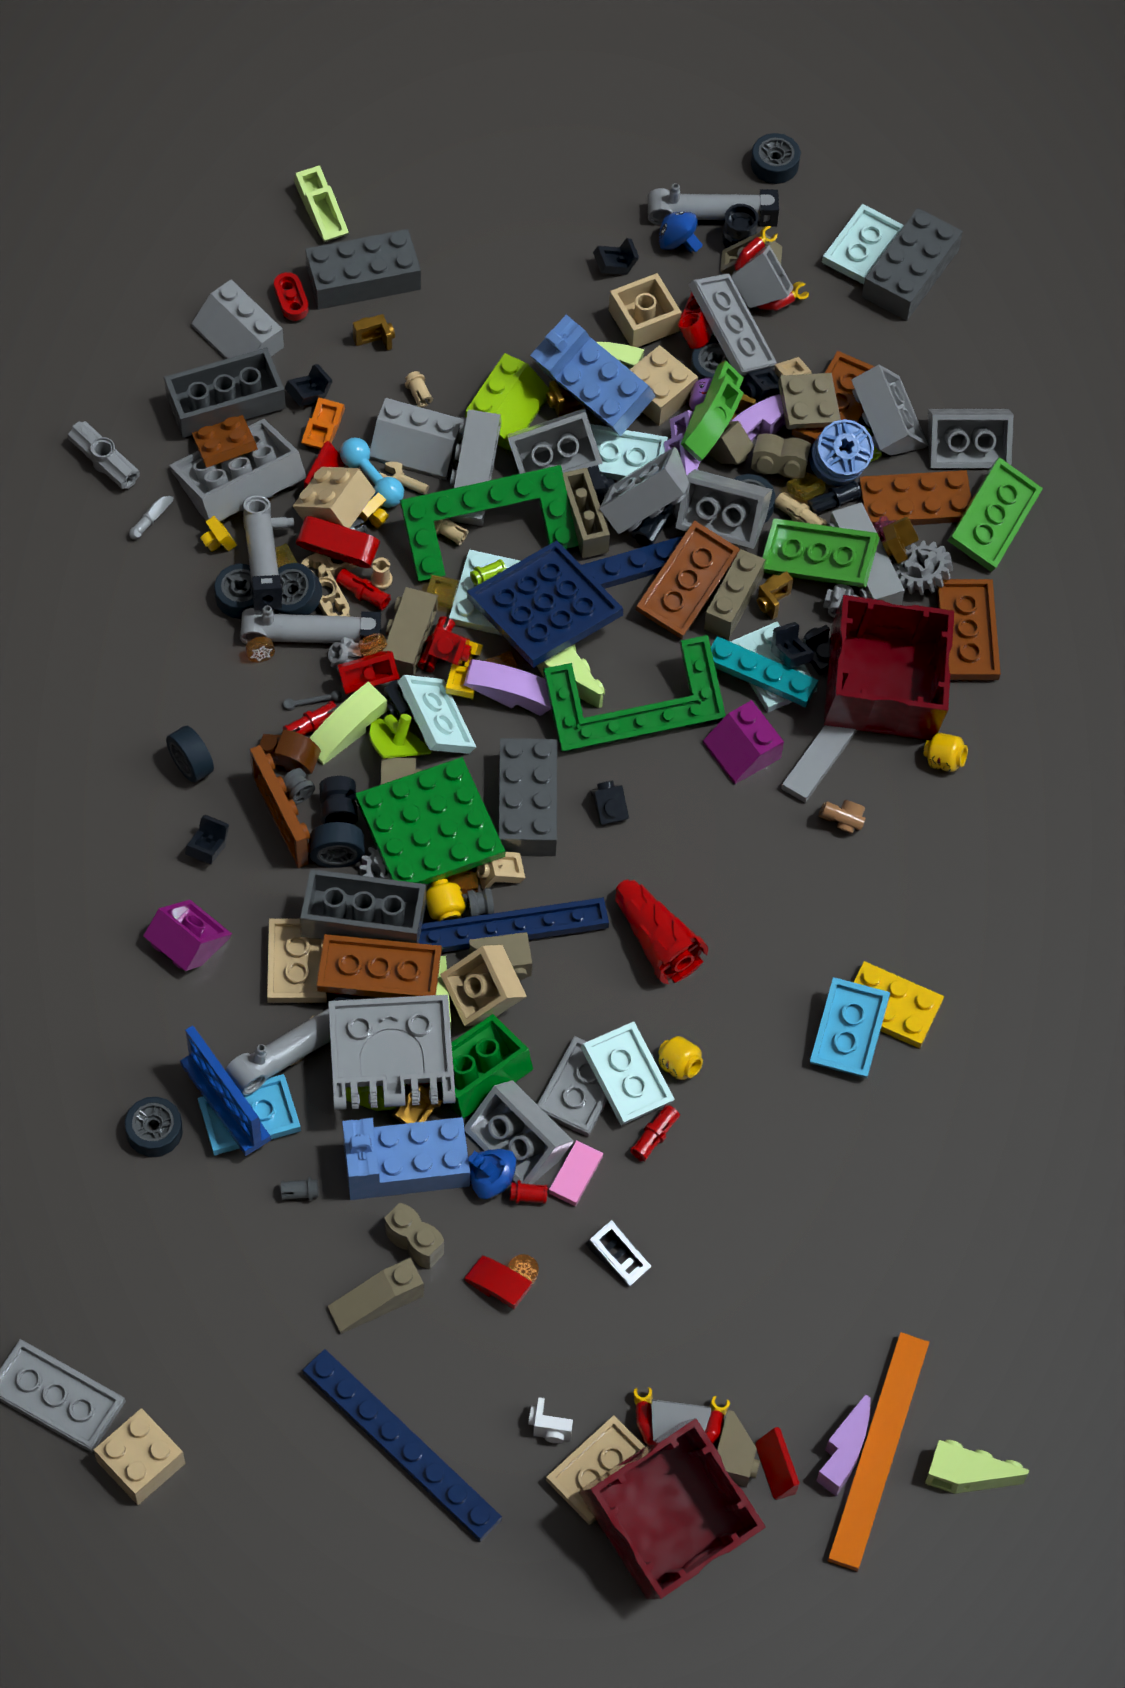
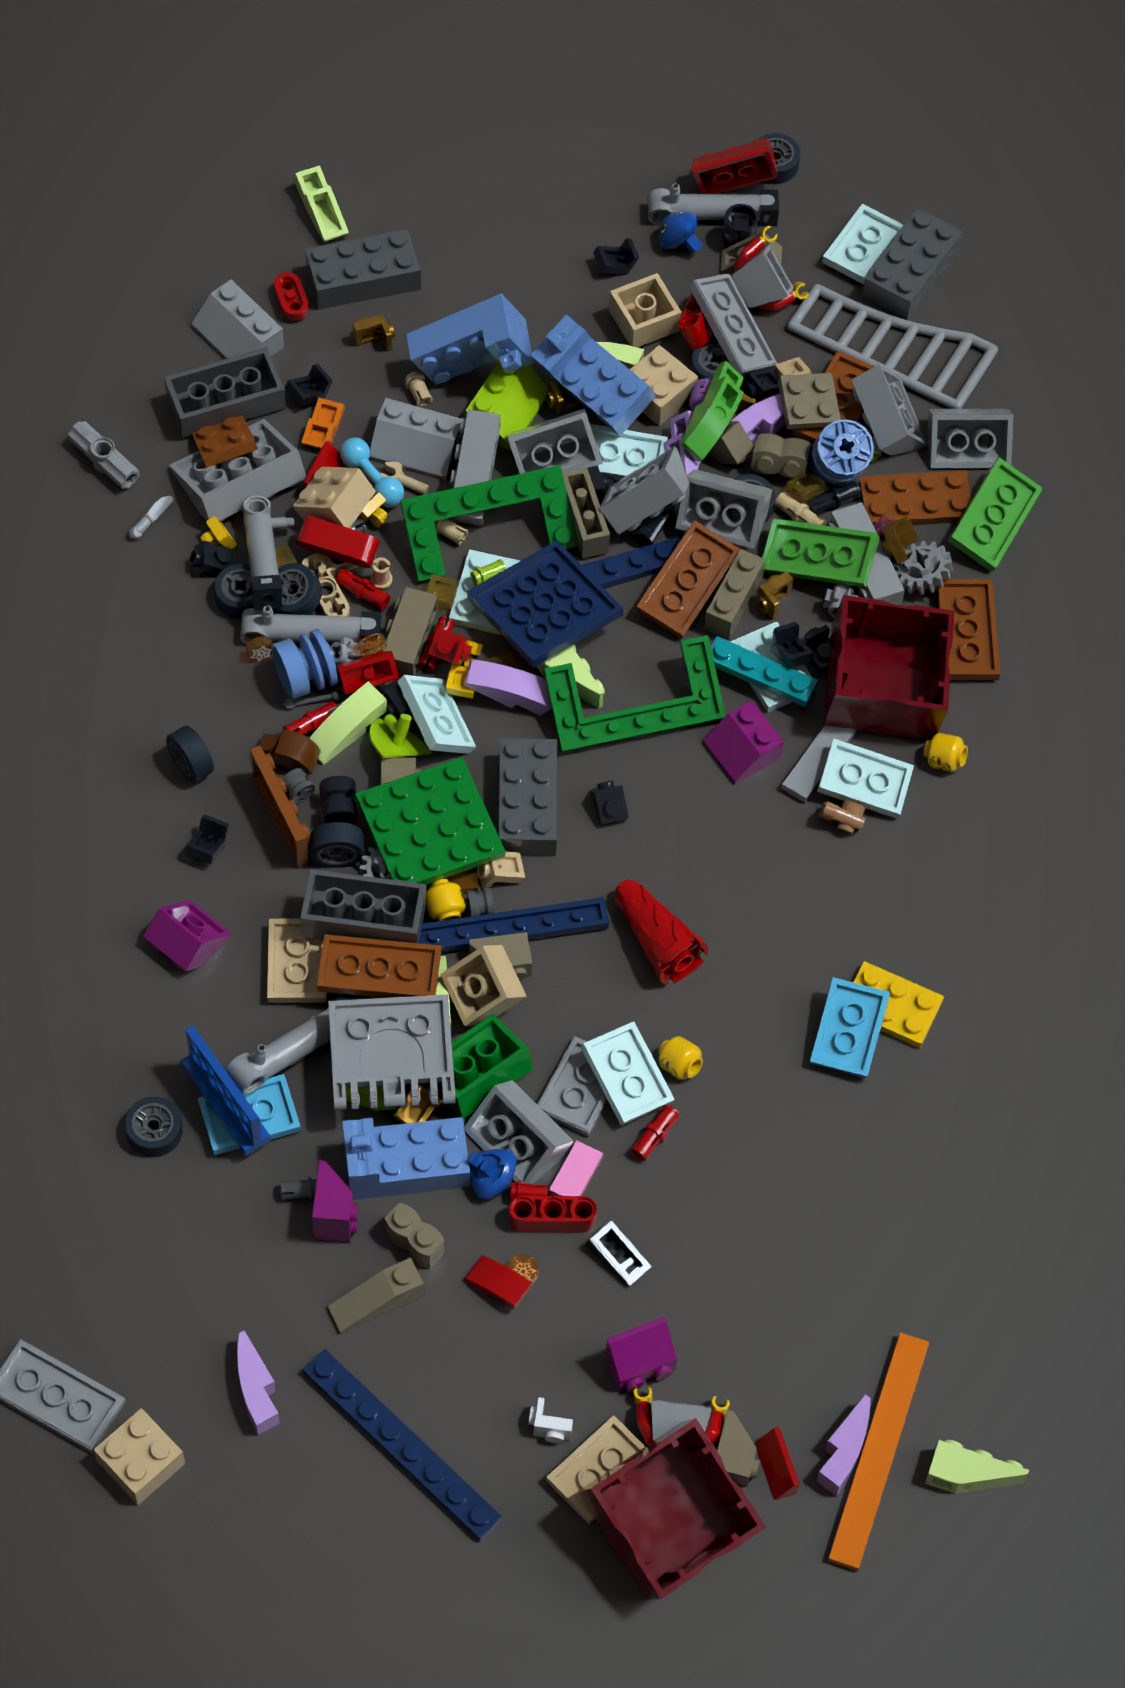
none -> black bracket [189,540,234,577]
none -> lavender slope [237,1331,280,1435]
none -> medium blue wheel [271,629,338,700]
none -> magenta slope [312,1160,359,1243]
none -> medium blue hinge [406,293,534,385]
none -> red beam [509,1196,597,1233]
none -> magenta slope [604,1316,677,1392]
none -> red slope [691,138,779,194]
none -> light grey bar [787,284,998,409]
none -> light aqua plate [817,738,914,819]

